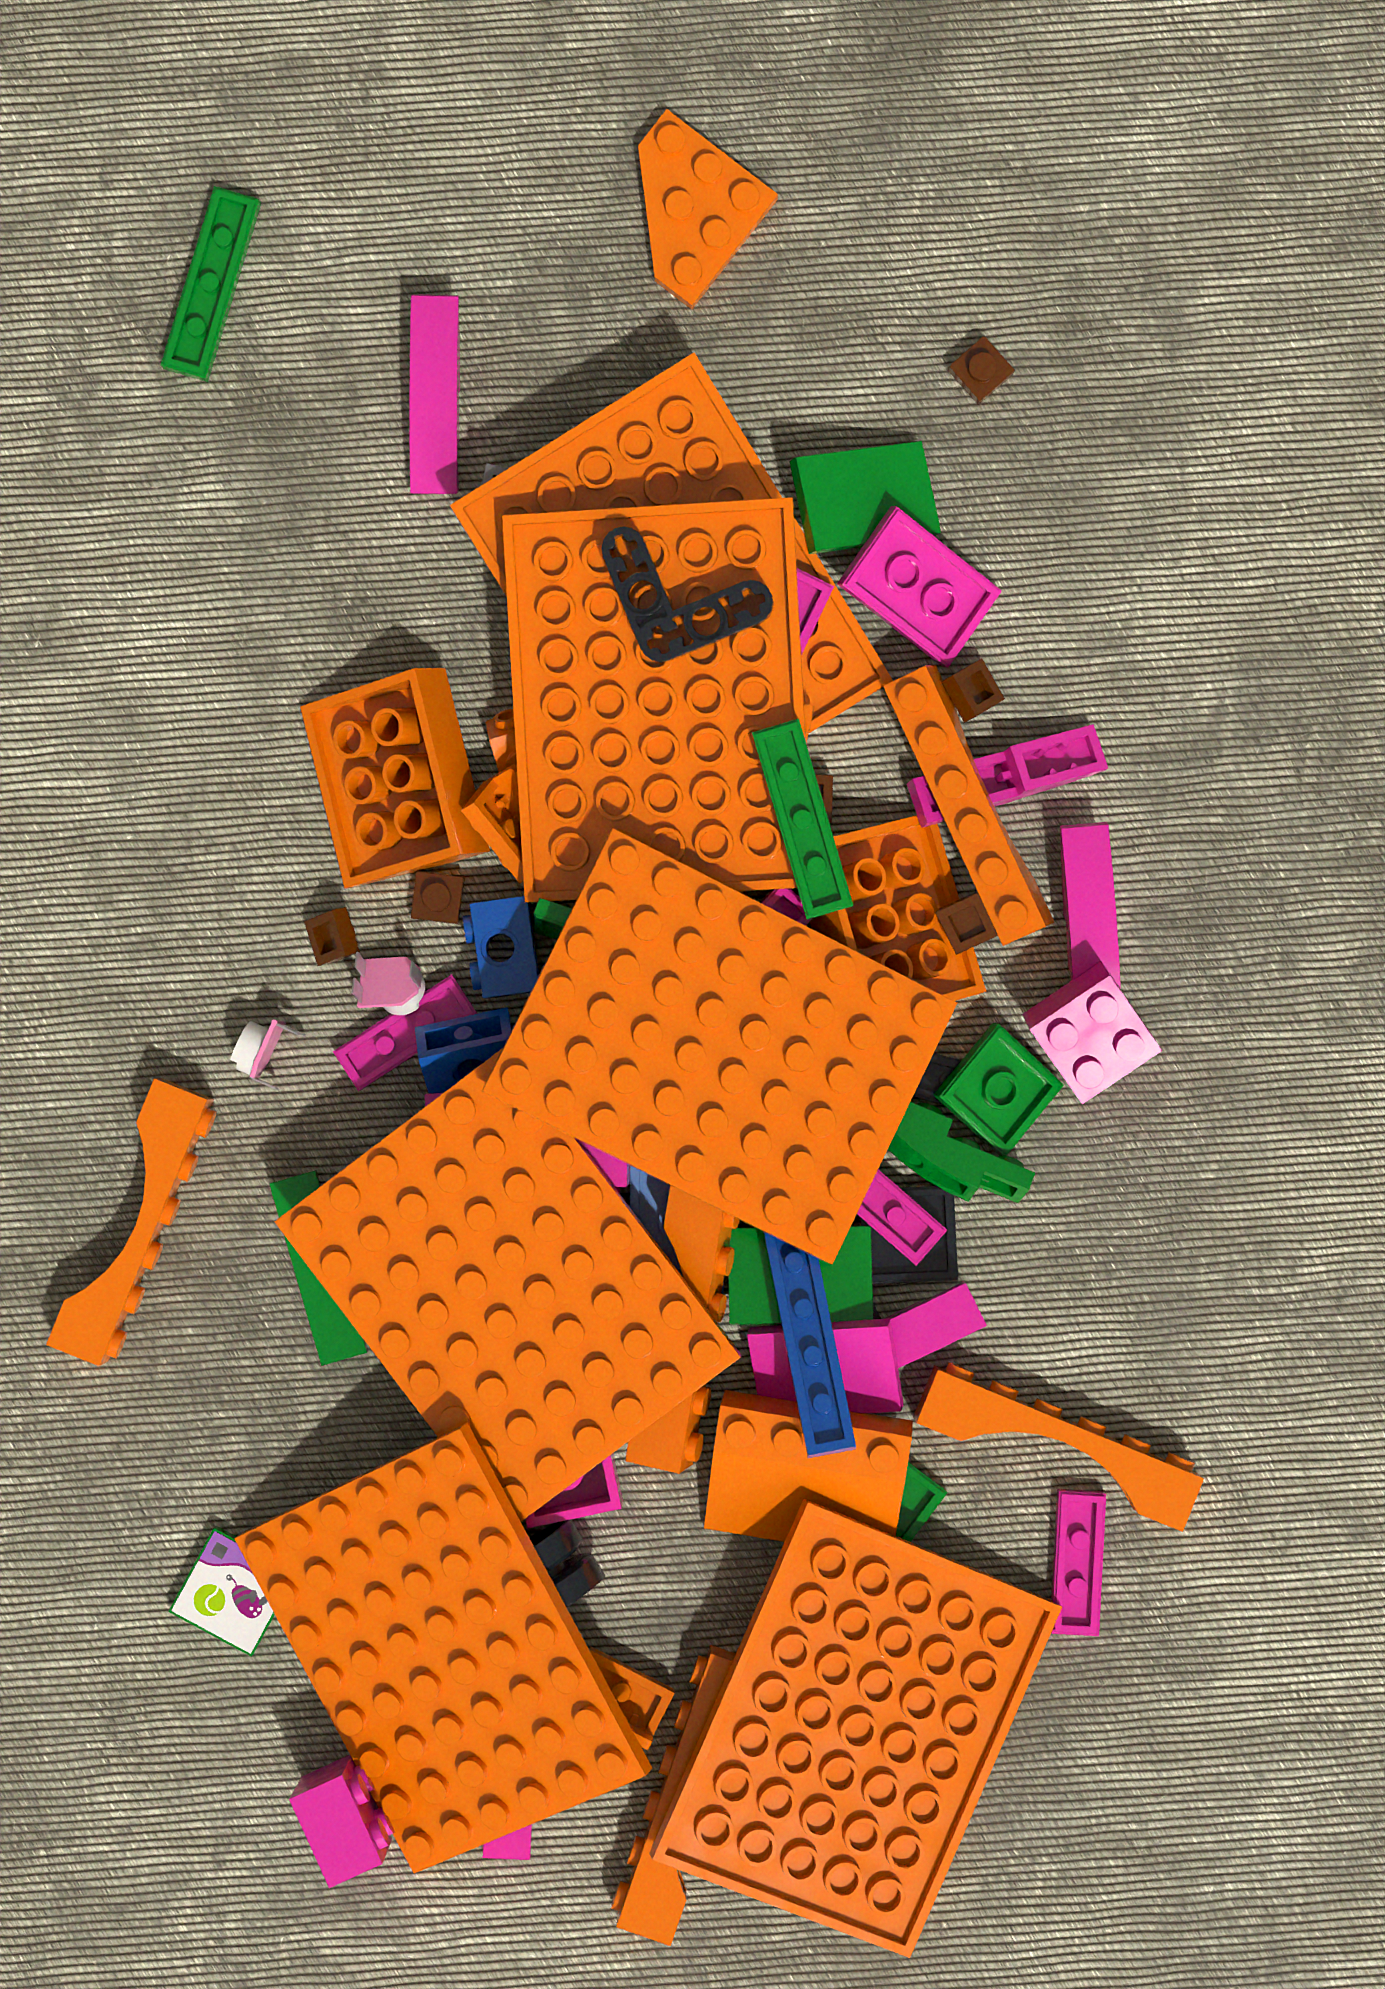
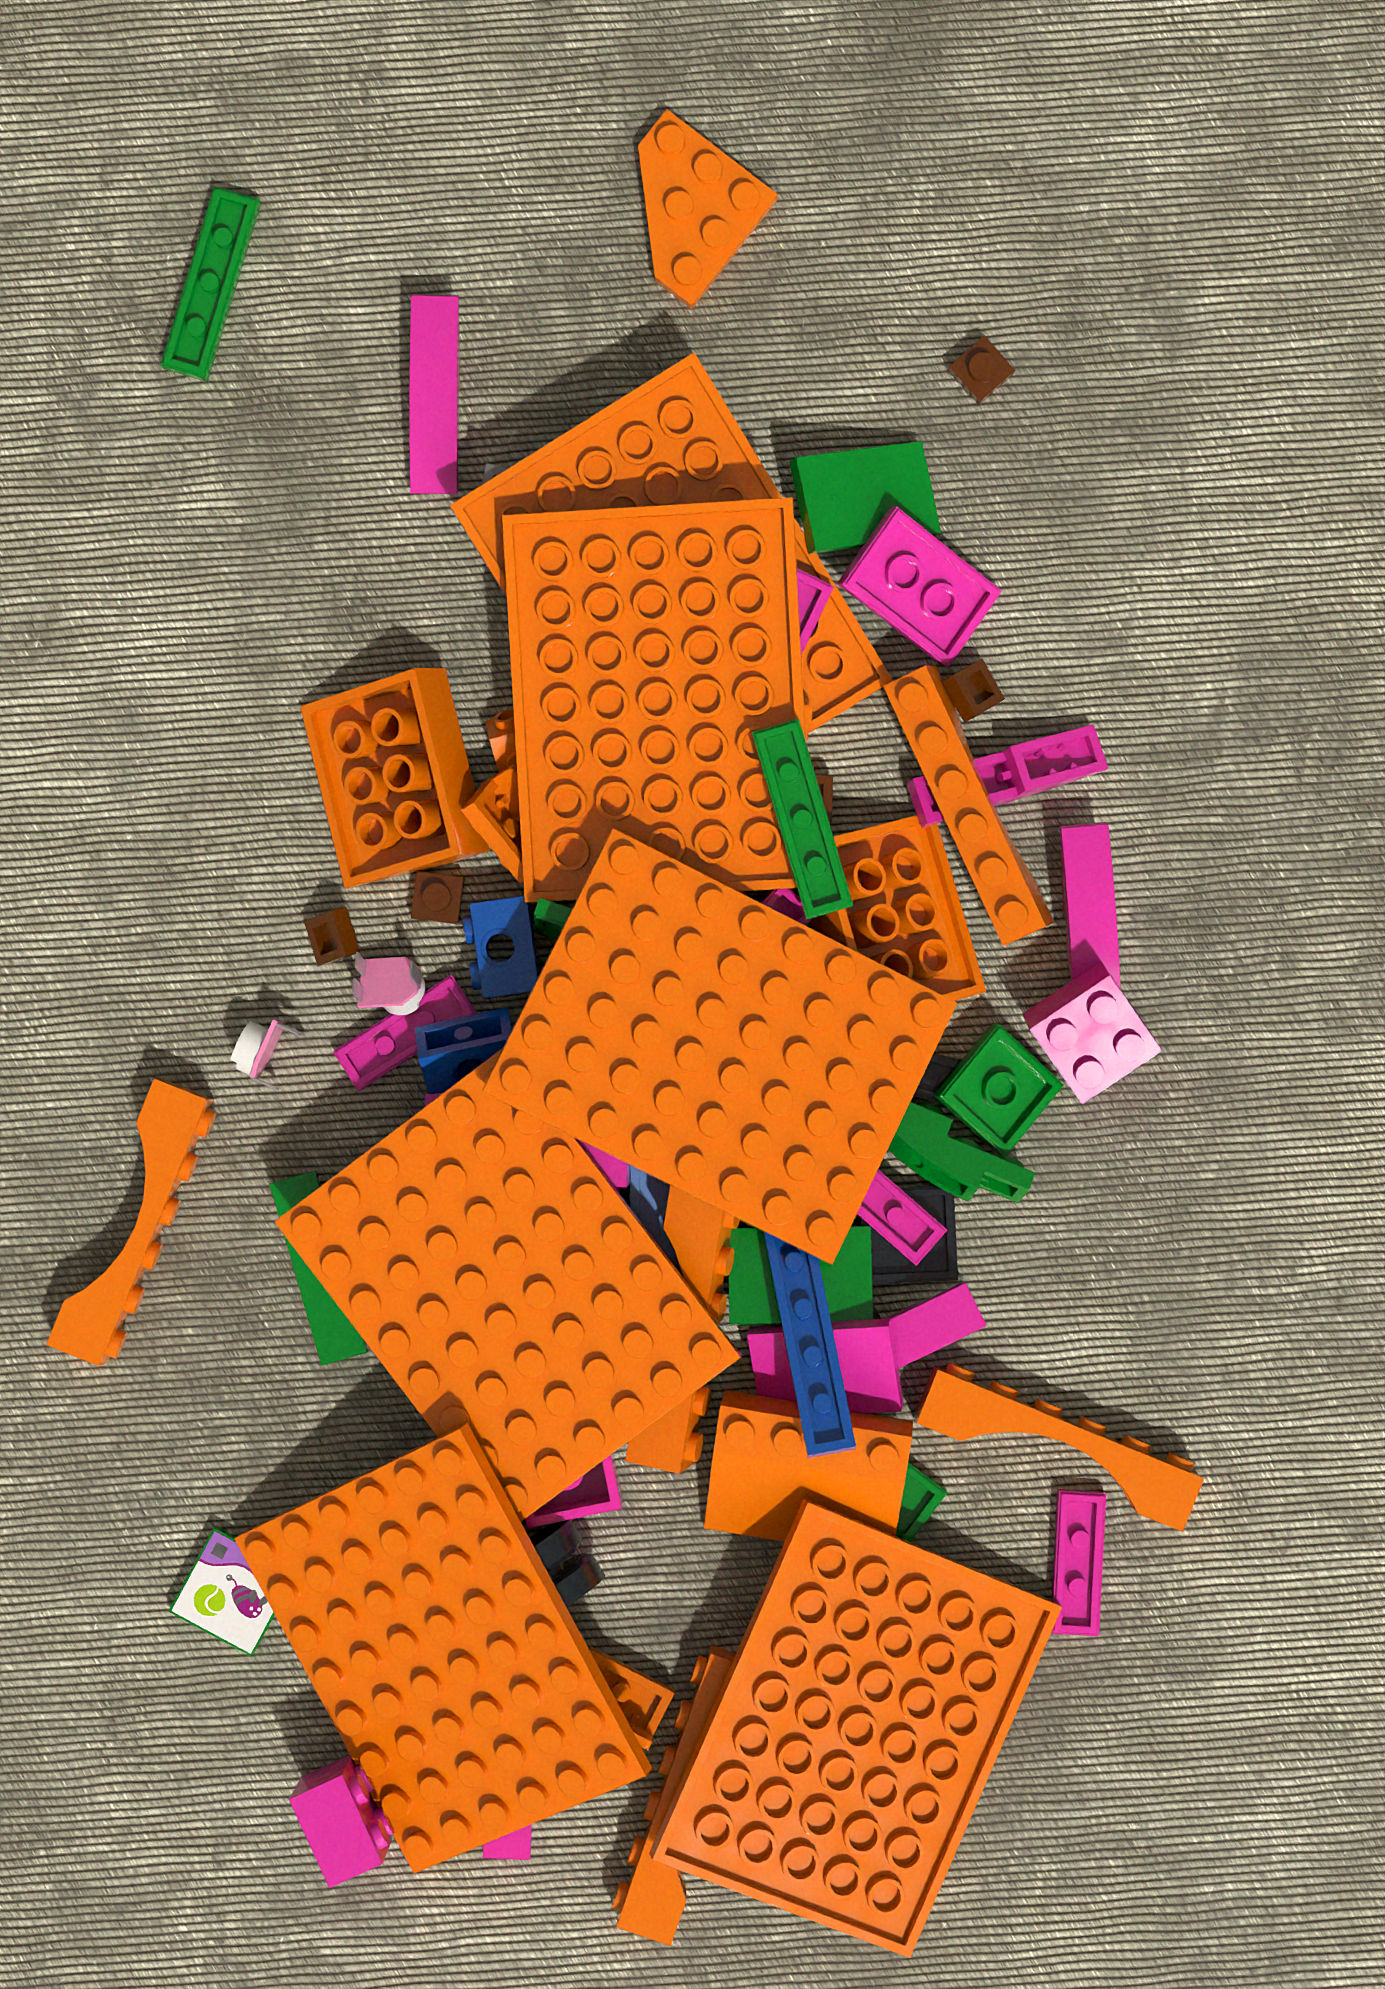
black beam [602,526,774,663] -> none
reddish brown plate [935,891,998,955] -> none

